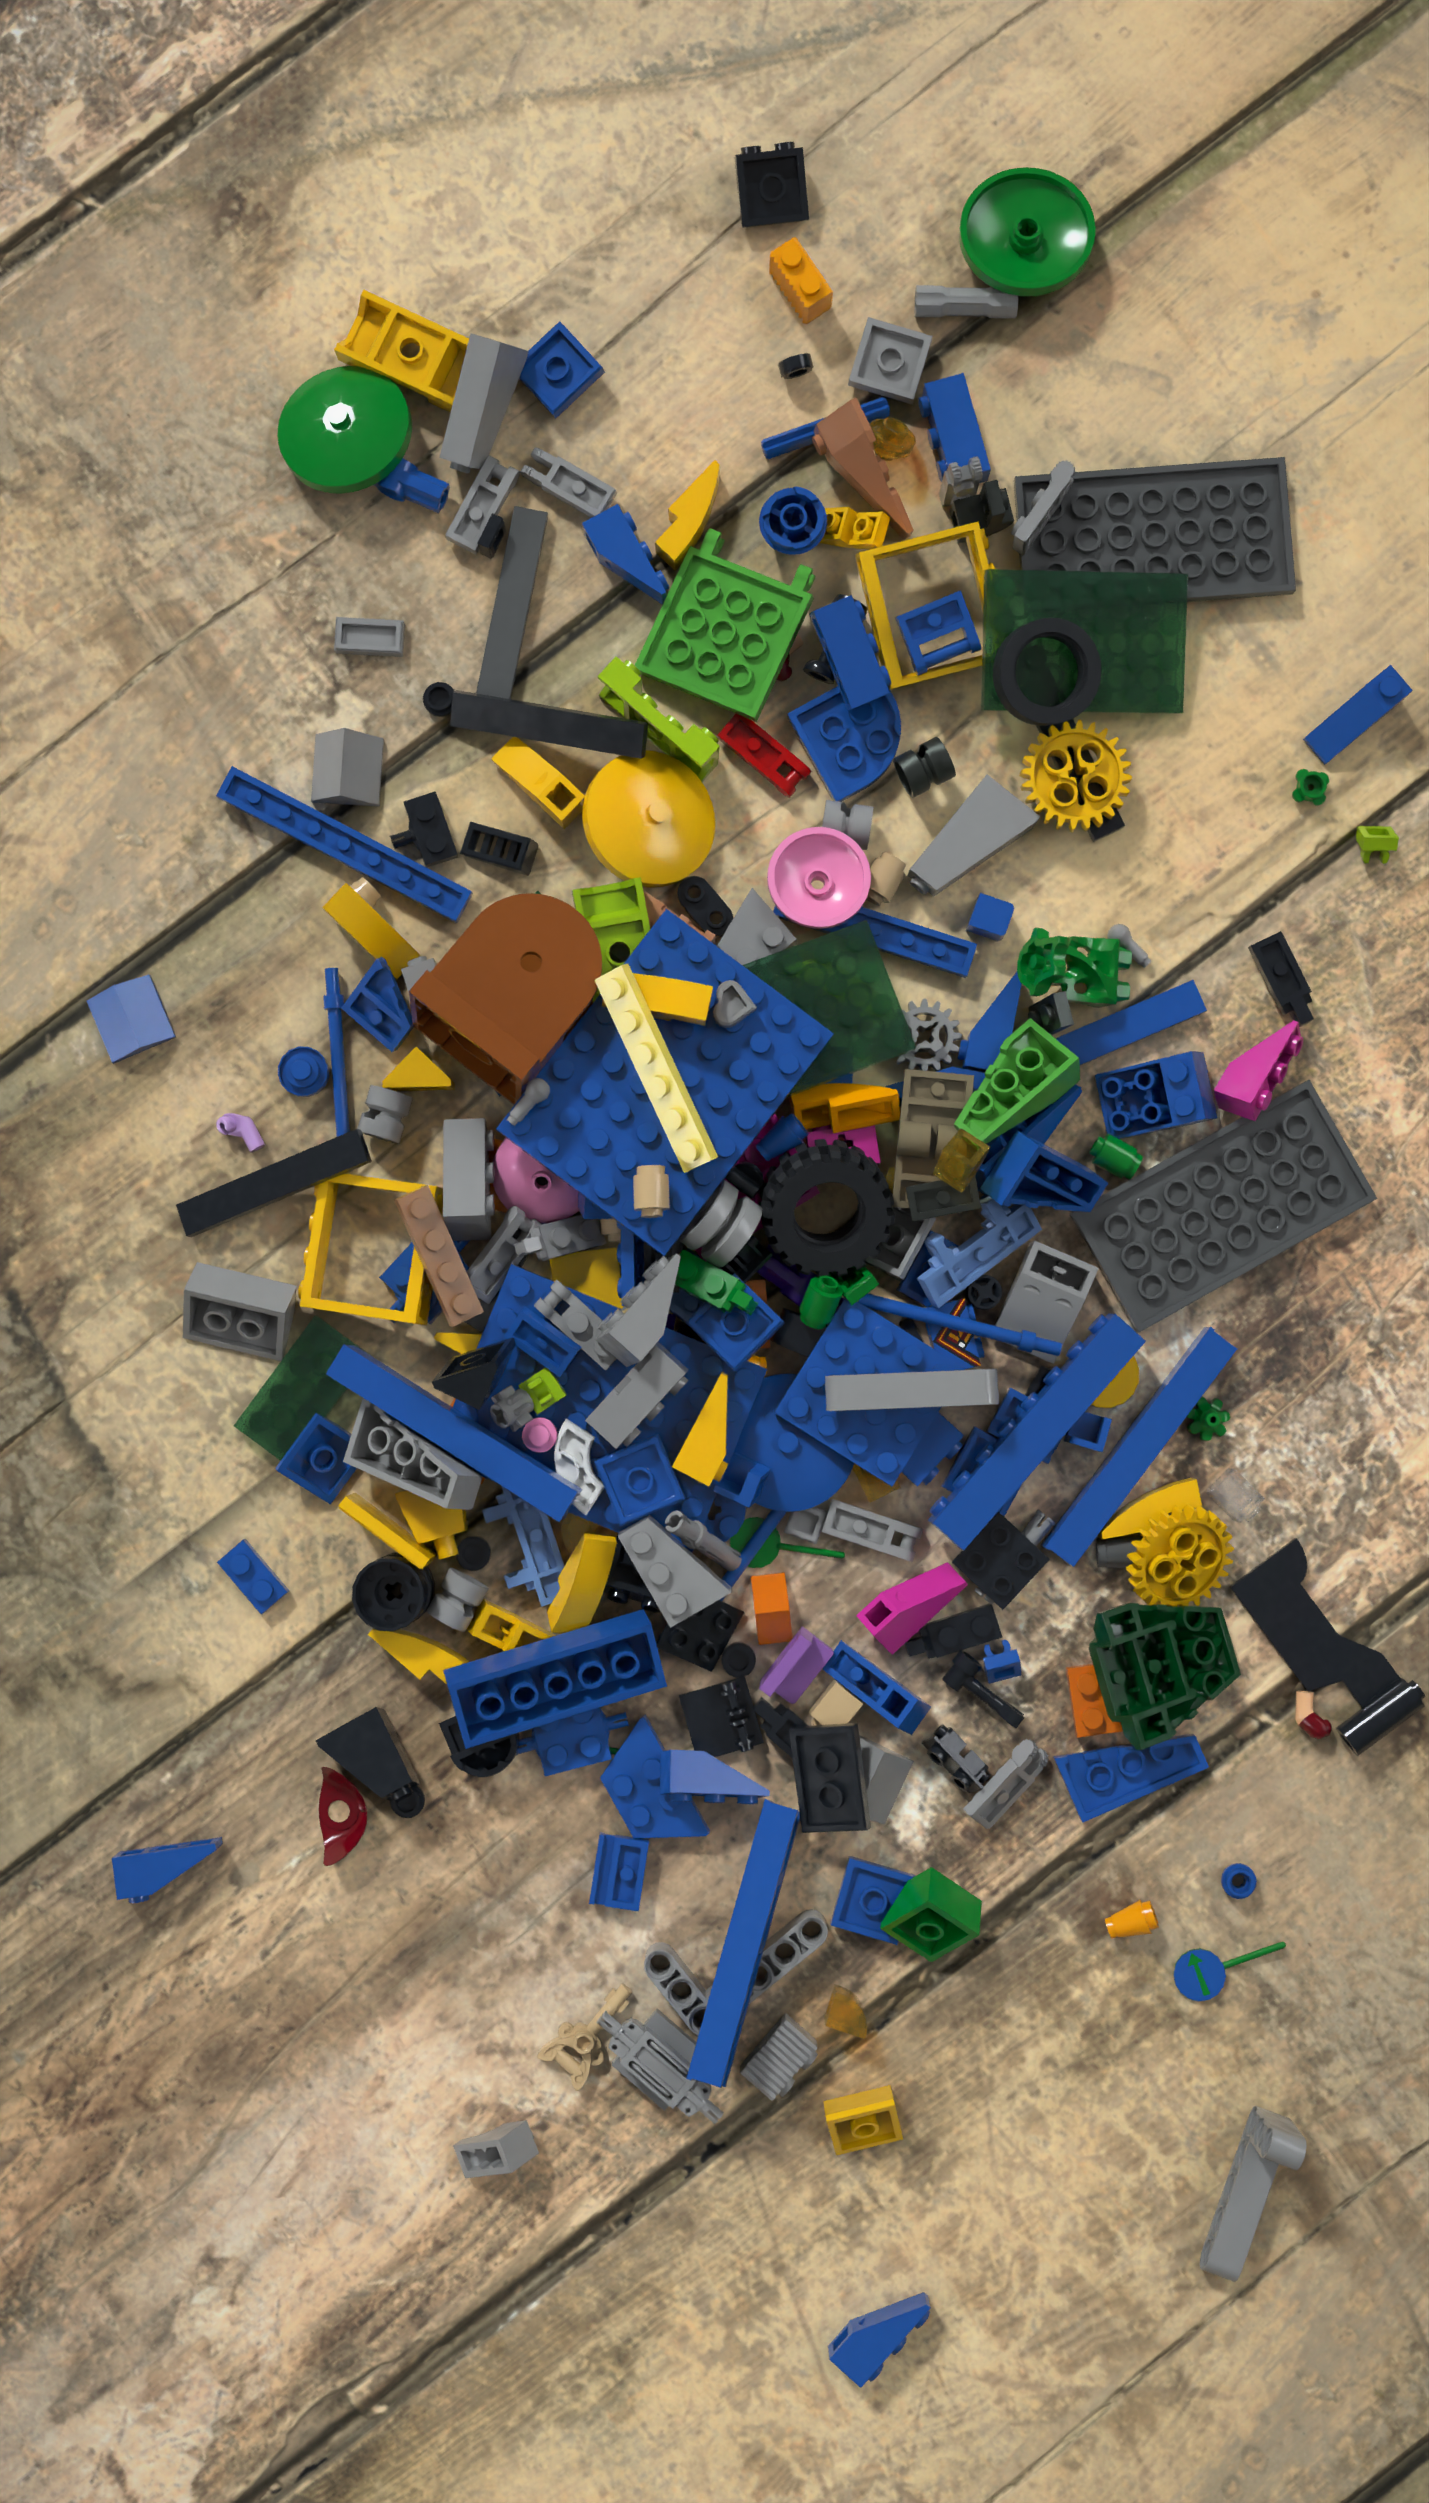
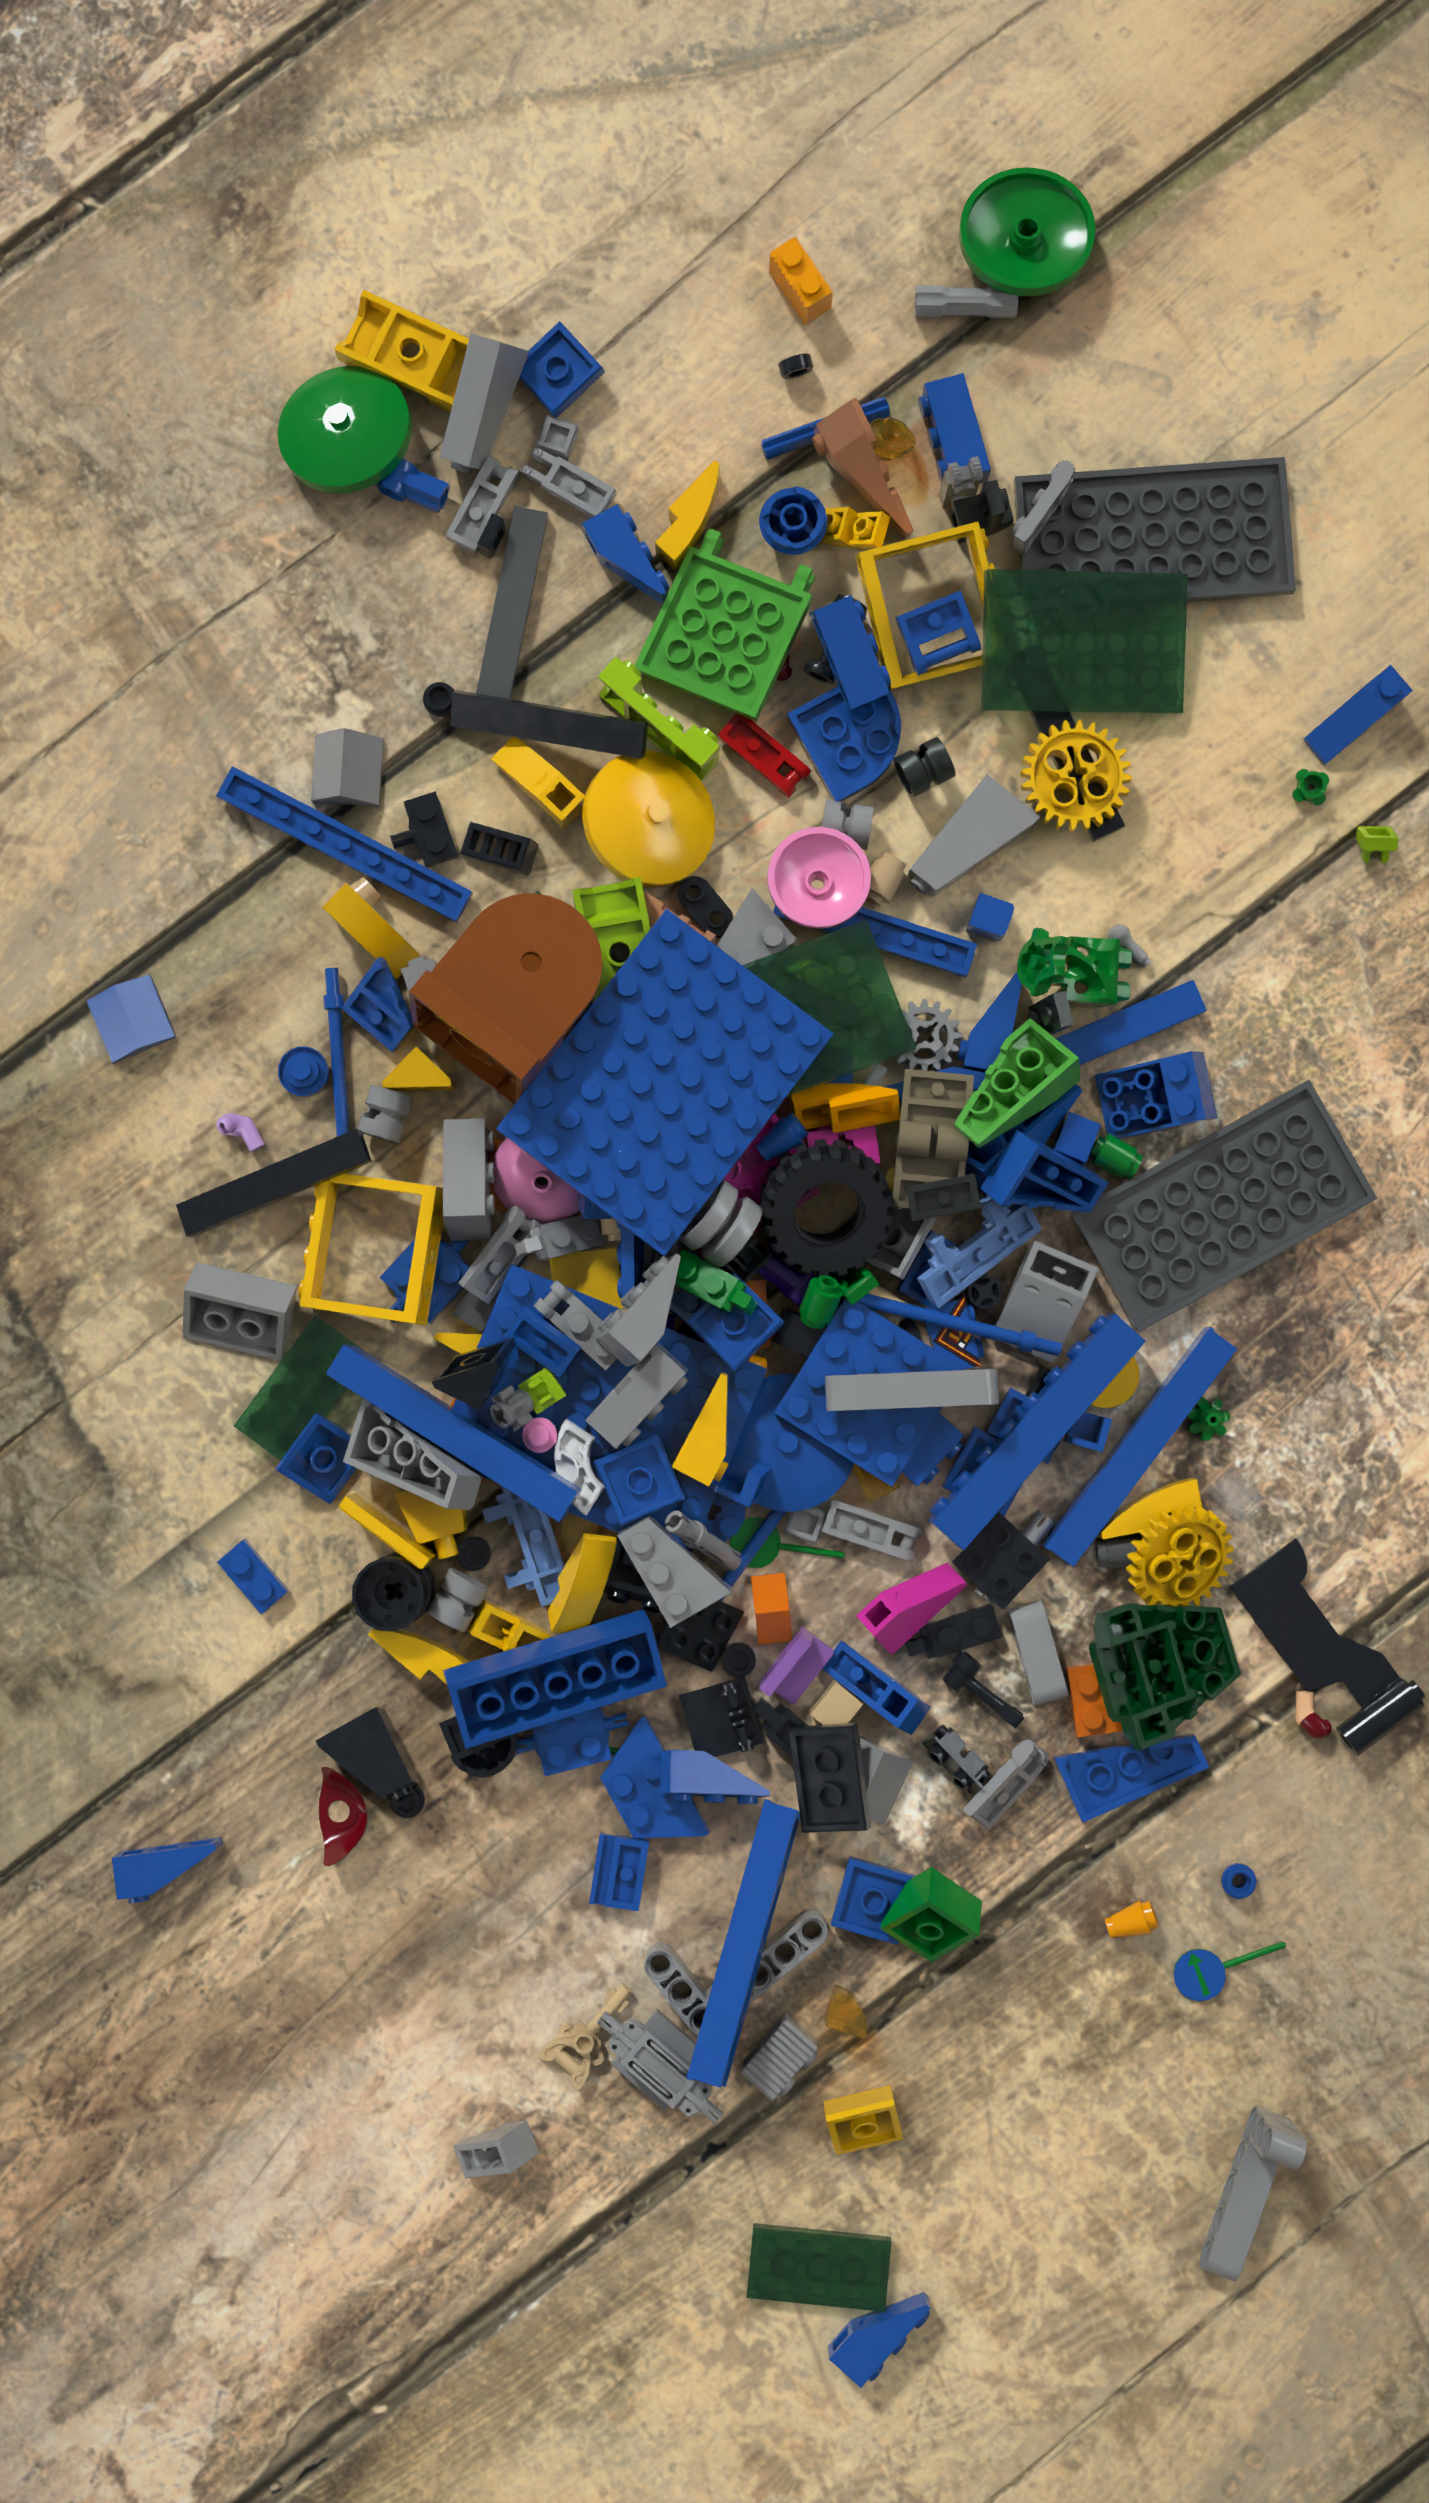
light grey tile [334,617,405,657] -> none
medium nougat plate [394,1185,484,1327] -> none
light grey piece [507,1078,550,1126] -> none
light yellow plate [594,963,718,1173] -> none
yellow slope [602,971,713,1026] -> none
tan brick [633,1165,670,1218] -> none
light grey tile [713,980,757,1028] -> none
black plate [725,1161,764,1199] -> none
black plate [734,142,809,228] -> none
light grey plate [848,317,933,404] -> none
clear yellow brick [933,1128,990,1193] -> none
blue tile [983,1640,1022,1684] -> none
black tyre [993,618,1101,726] -> none
dark pink slope [1214,1020,1303,1121] -> none
black hinge [1248,931,1314,1027] -> none
none -> light grey tile [536,415,579,461]
none -> clear green plate [746,2223,892,2312]
none -> light grey tile [865,1063,888,1086]
none -> light grey beam [1007,1600,1068,1706]
none -> blue panel [1052,1111,1100,1165]

